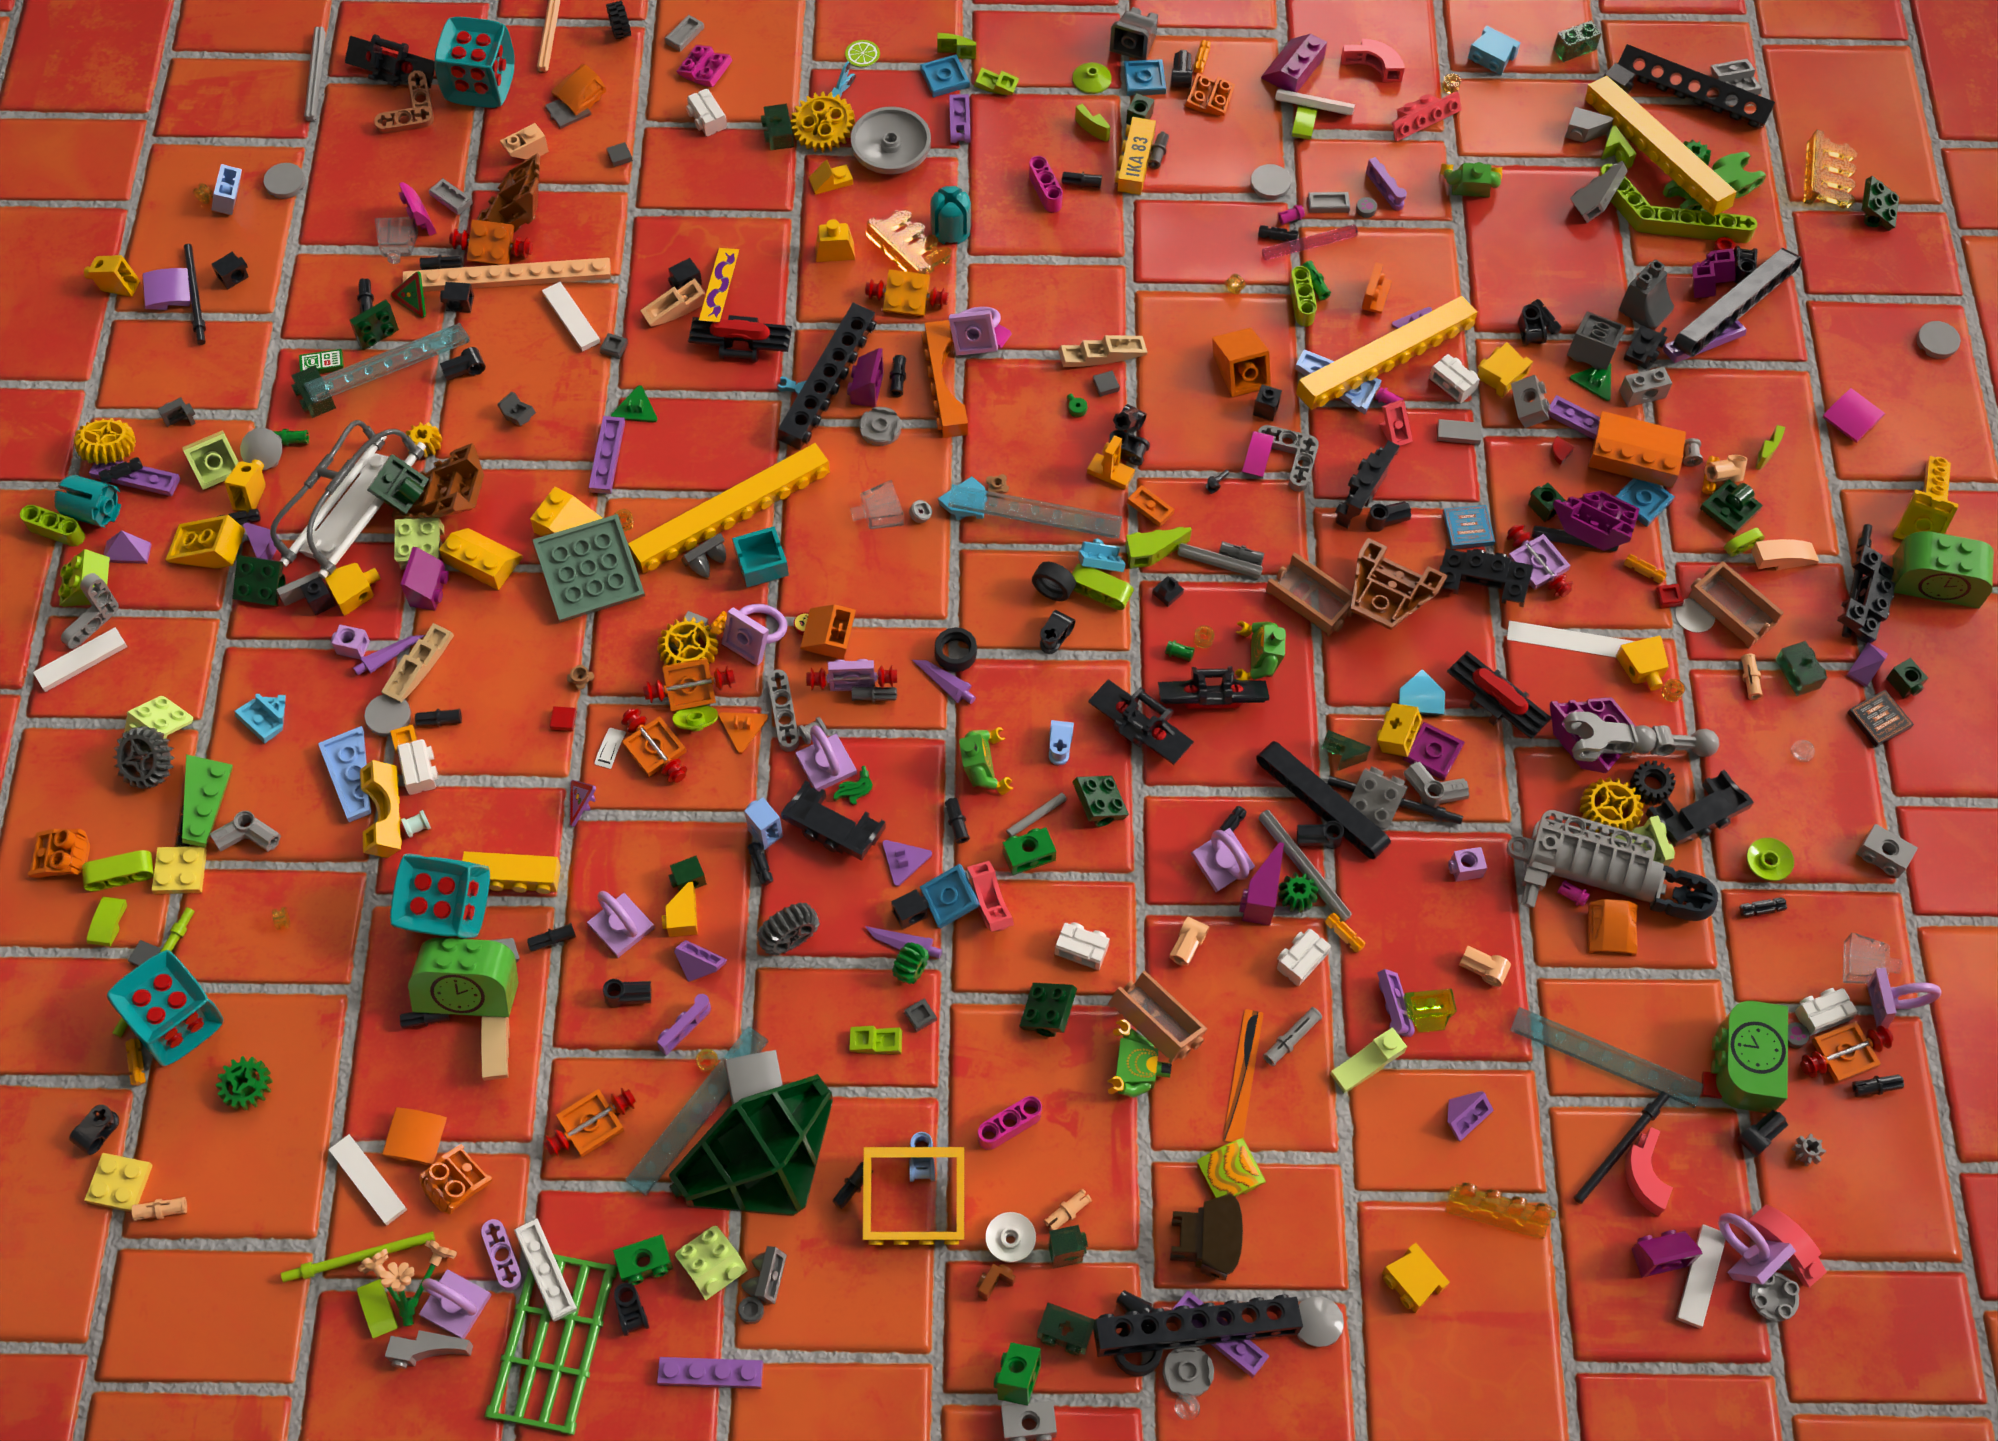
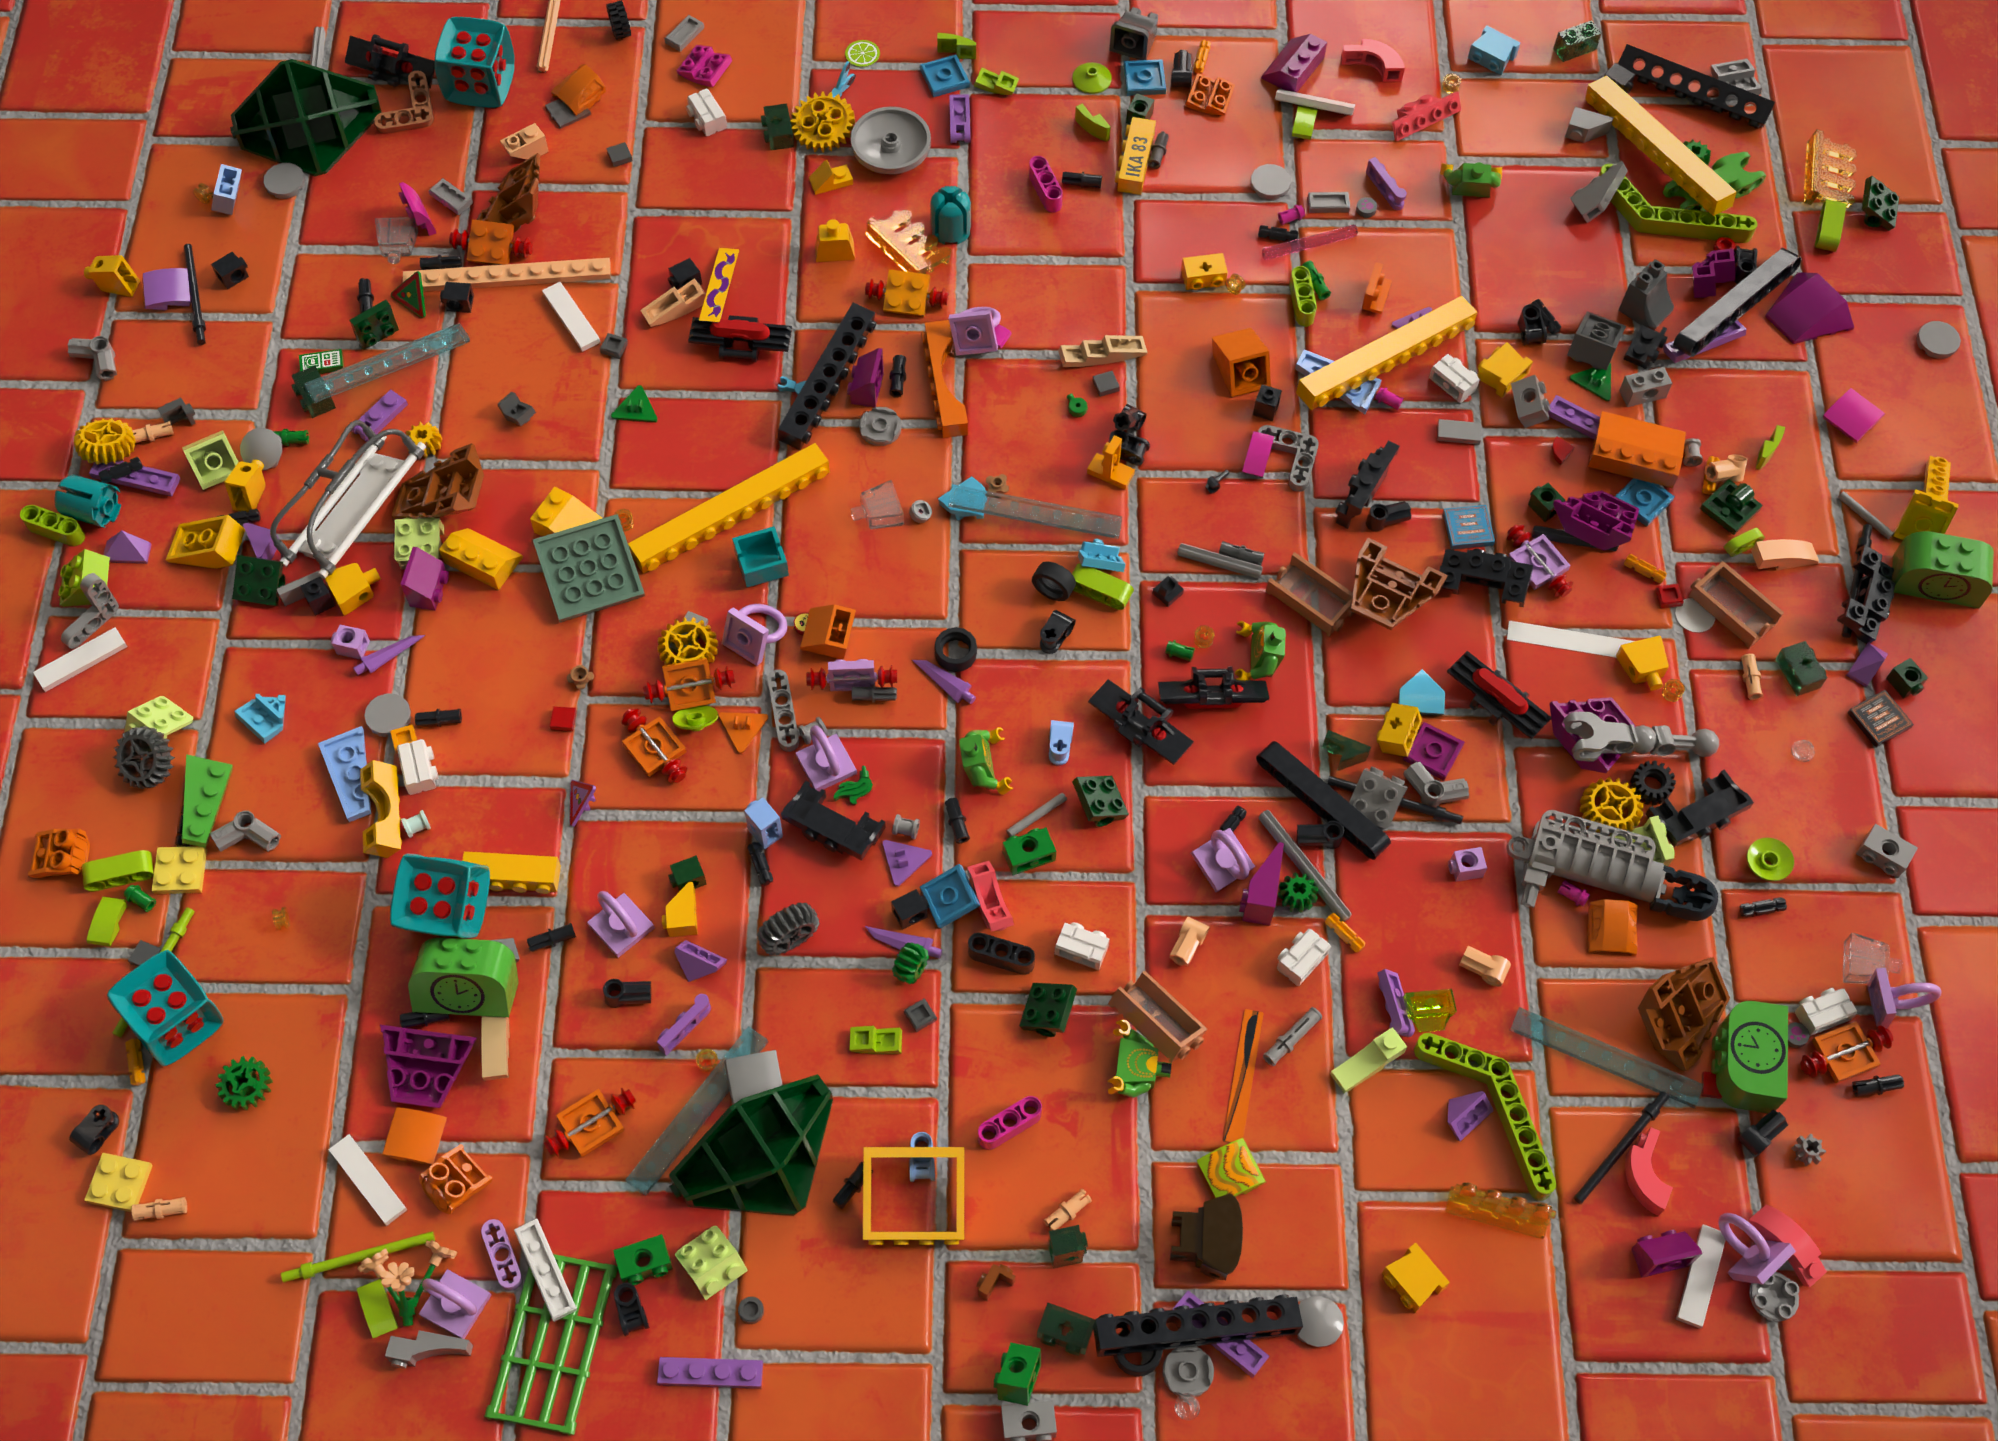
dark green plate [367,454,429,515] -> none
tan slope [381,623,454,703] -> none
black piece [440,347,486,381] -> none
medium lavender plate [588,416,625,494] -> none
white sticker [595,728,626,769] -> none
dark grey tile [681,533,726,578] -> none
light orange axle [710,611,727,635] -> none
dark grey tile [741,1246,787,1304] -> none
white dish [986,1212,1036,1263] -> none
black cone [1116,1290,1154,1314] -> none
lime slope [1125,527,1192,569] -> none
orange plate [1127,485,1175,527] -> none
coral slope [1380,400,1413,446] -> none
lime slope [1601,125,1636,168] -> none
none -> light grey piece [68,336,117,381]
none -> green pin [124,885,156,912]
none -> light nougat pin [132,421,174,443]
none -> dark green panel [230,59,382,176]
none -> medium lavender plate [351,390,408,442]
none -> magenta wedge [380,1025,477,1108]
none -> light grey bush [892,814,920,839]
none -> black beam [968,933,1035,975]
none -> yellow brick [1181,253,1228,290]
none -> lime beam [1414,1033,1556,1201]
none -> dark orange wedge [1638,957,1730,1071]
none -> magenta wedge [1765,272,1854,344]
none -> lime beam [1815,199,1847,252]
none -> light grey bar [1838,491,1894,539]

